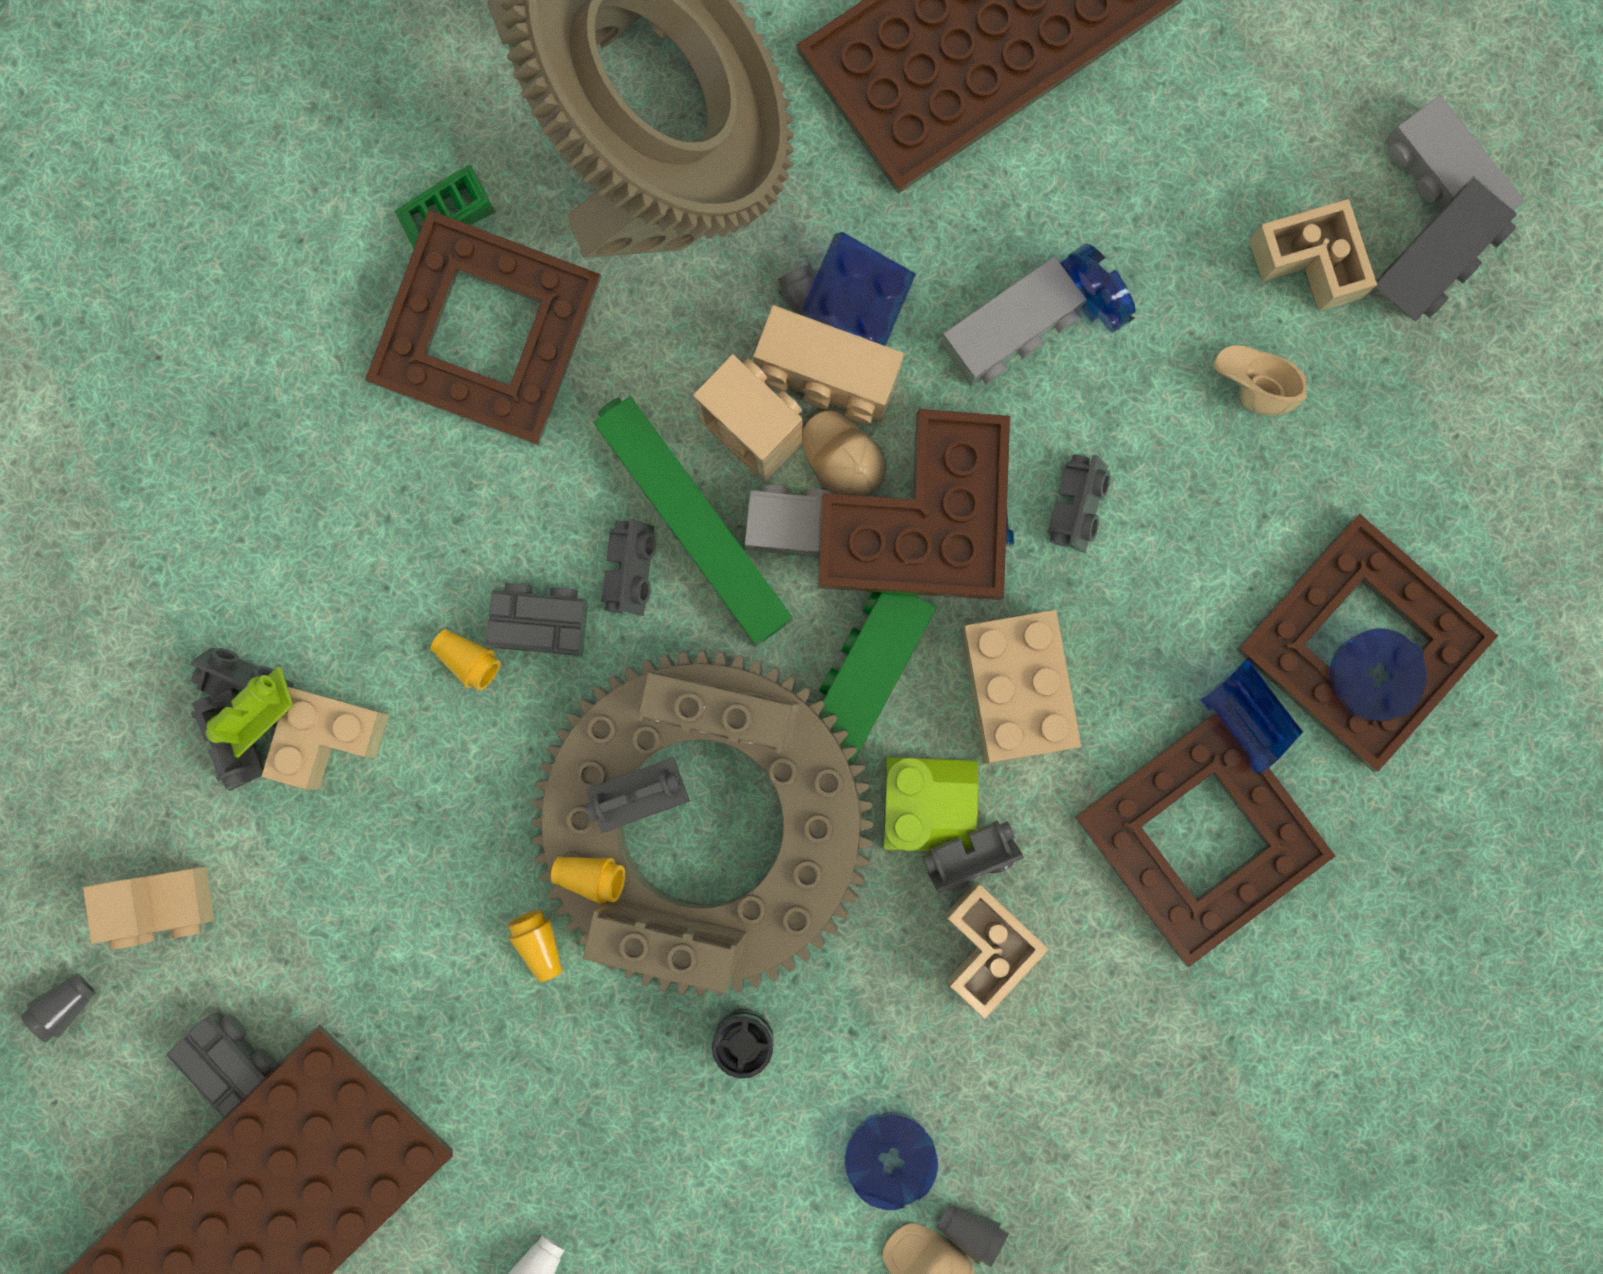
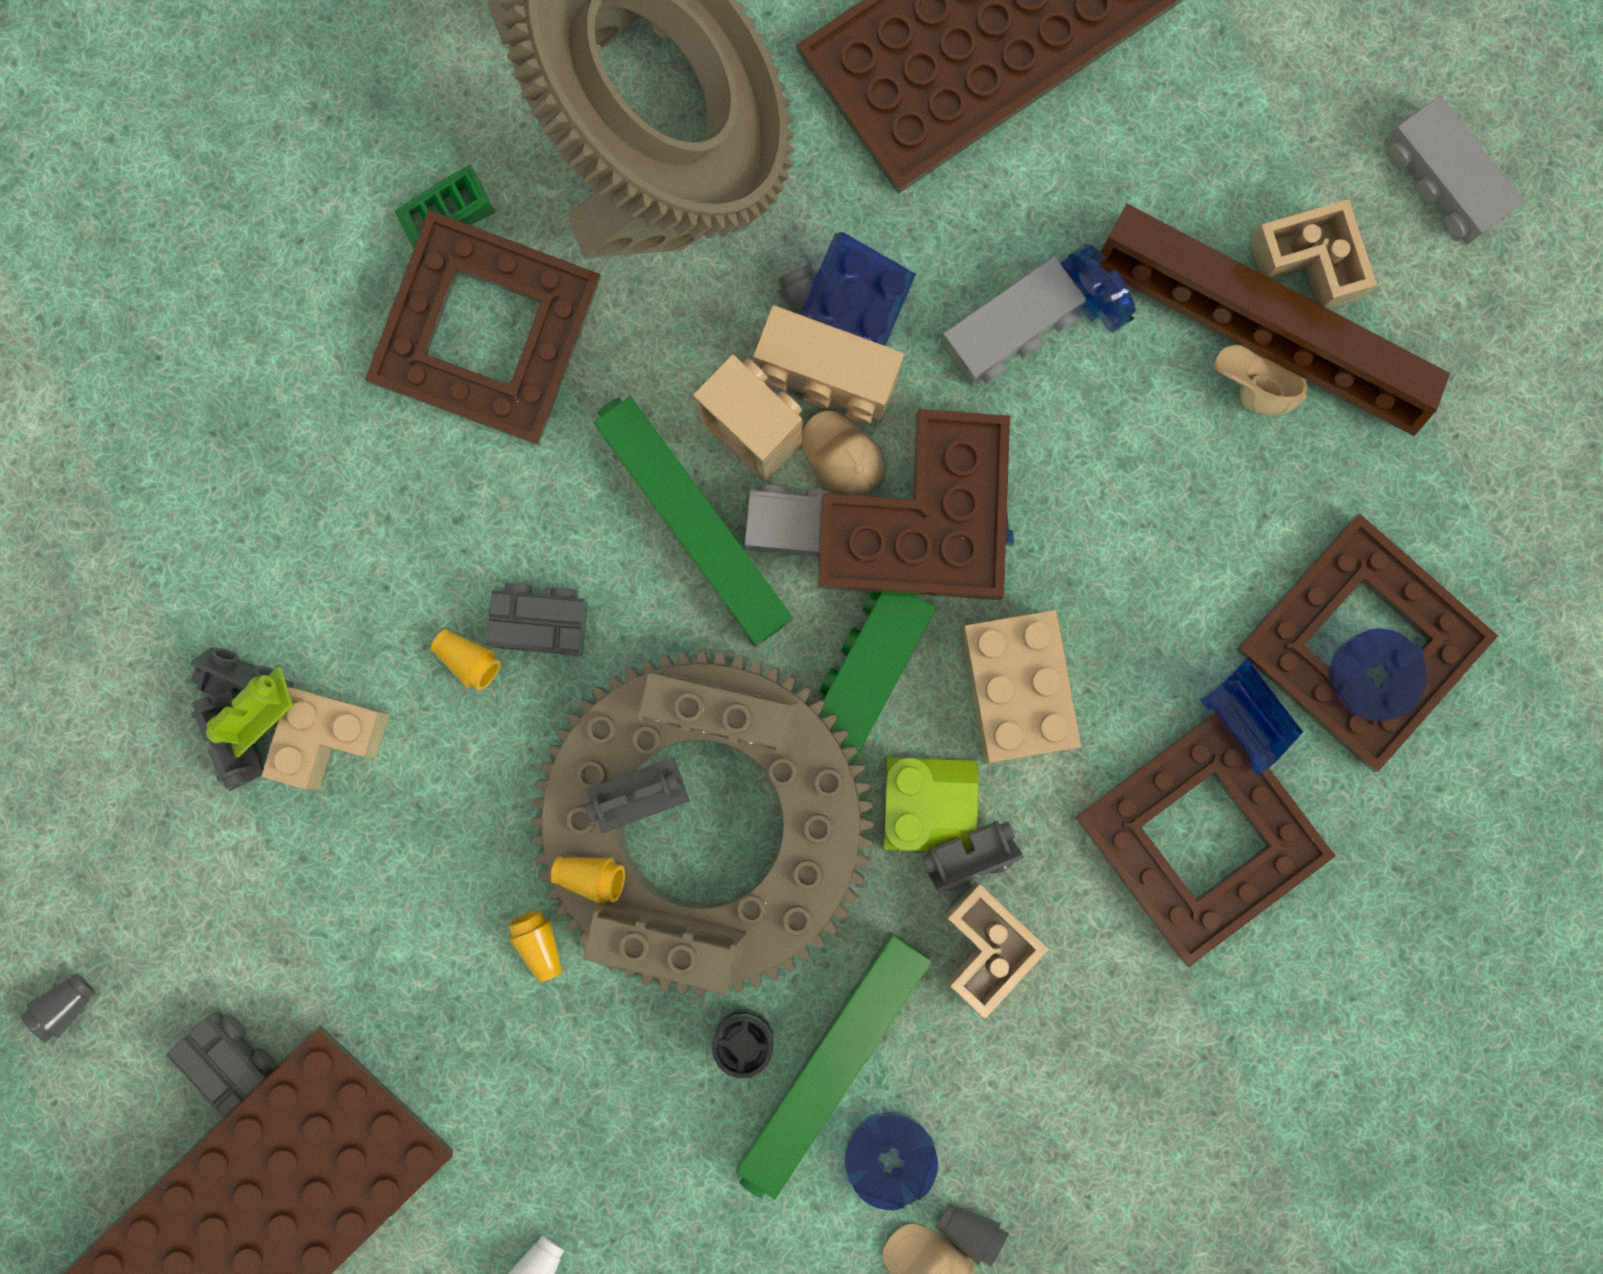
tan brick [83,867,214,950] -> none
dark grey hinge [601,519,656,616] -> none
dark grey hinge [1048,455,1111,553] -> none
dark grey brick [1376,176,1517,322] -> none
none -> green brick [736,932,932,1200]
none -> reddish brown brick [1092,203,1450,436]

